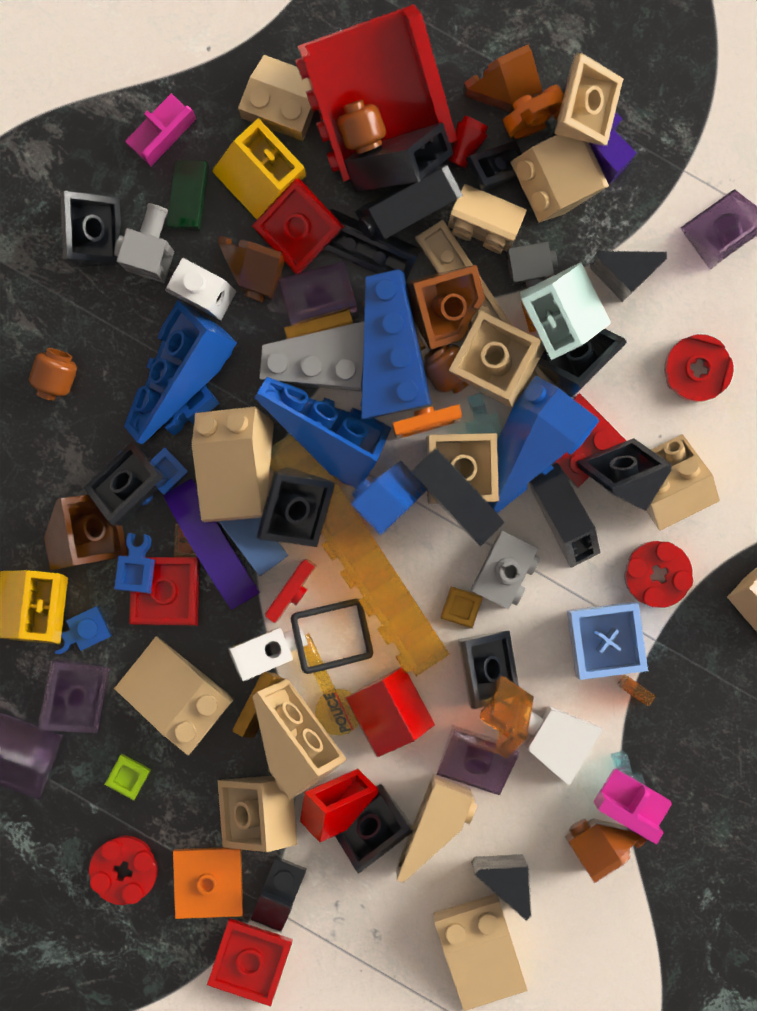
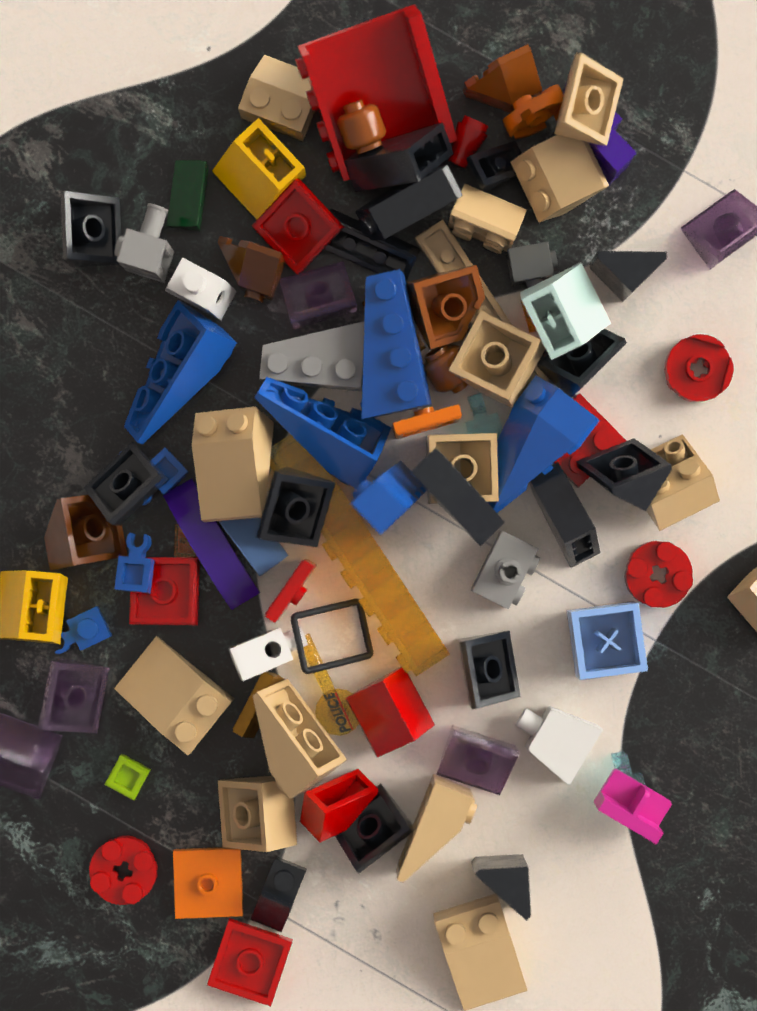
dark orange head [28,348,77,400] -> none
dark pink panel [125,93,196,167] -> none
blue plate [165,385,220,435] -> none
pearl gold tile [284,310,353,339] -> none
pearl gold tile [440,586,483,629] -> none
clear orange panel [480,676,534,758] -> none
dark orange slope [565,818,647,883] -> none
clear orange tile [617,674,656,706] -> none

